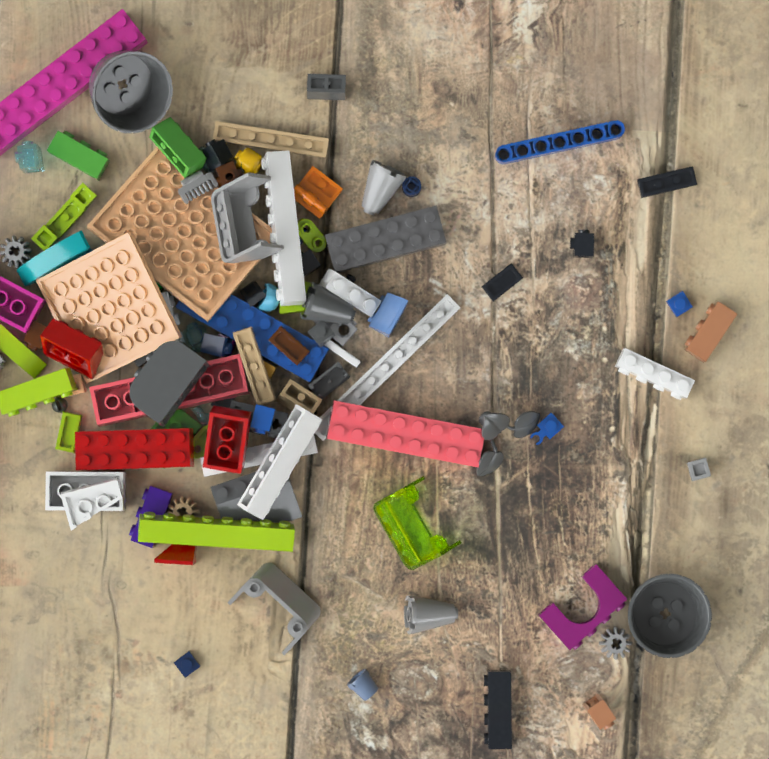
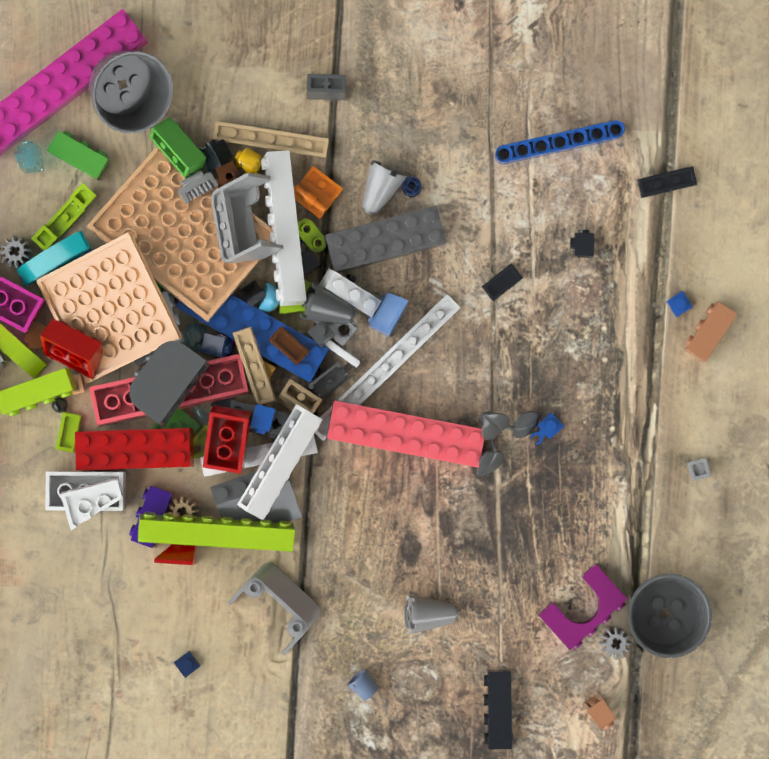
clear neon green windscreen [373,476,462,570] -> none
white brick [615,348,695,400] -> none

